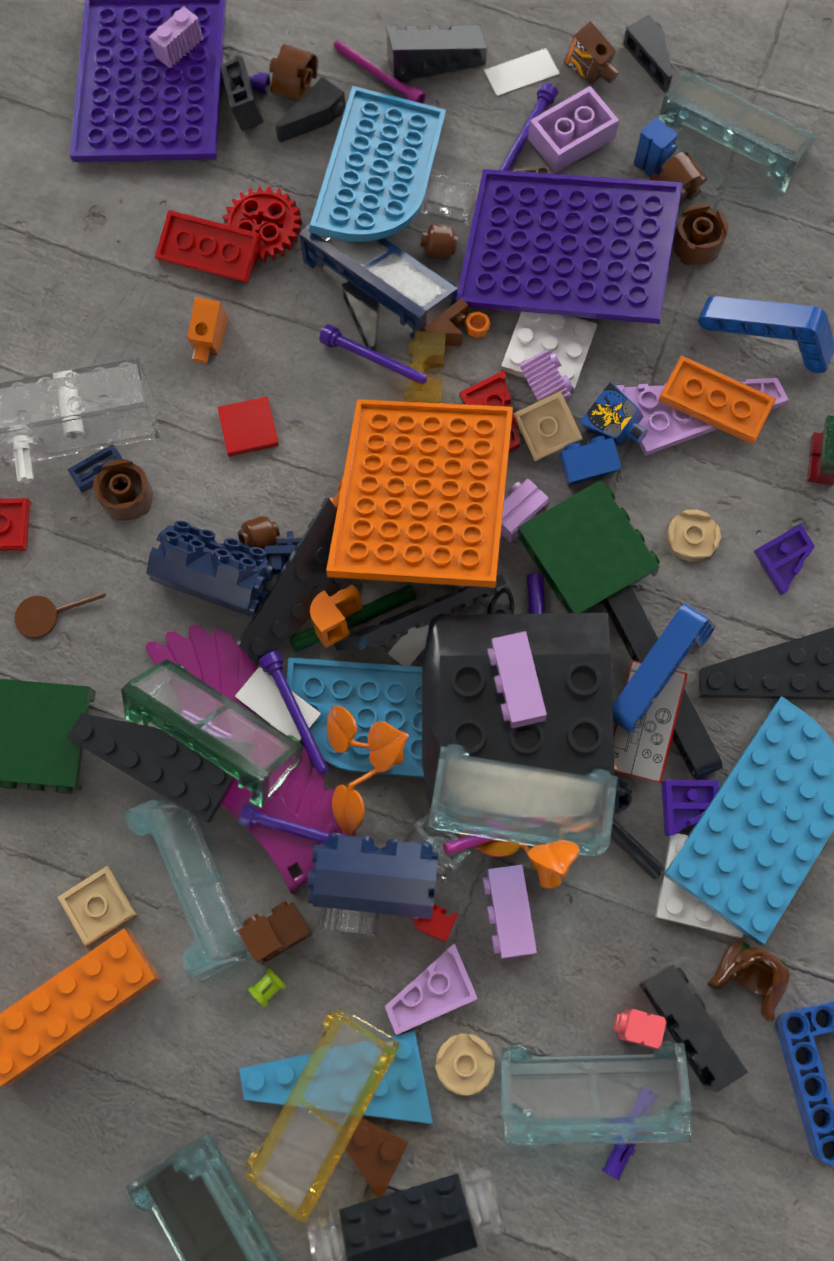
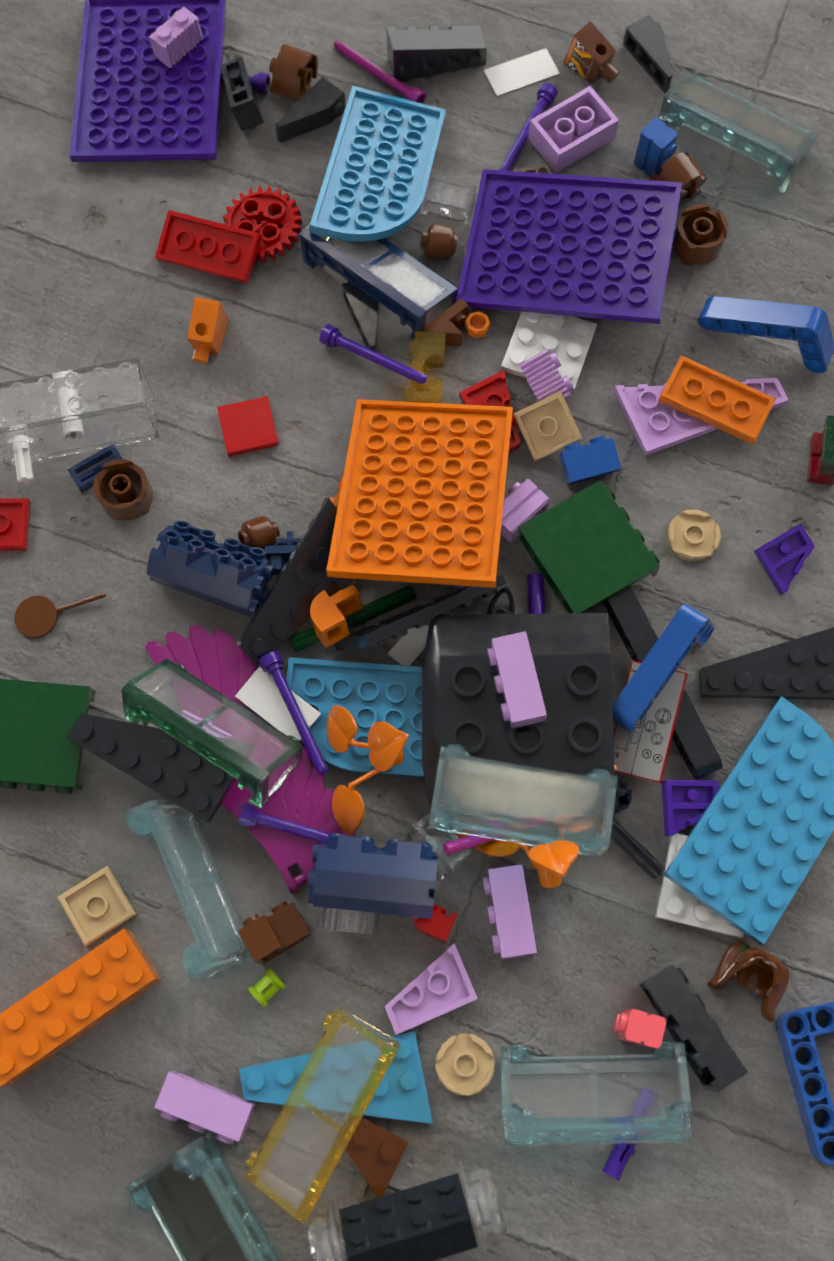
torso [580,382,648,446] -> none
none -> lavender brick [154,1071,256,1144]

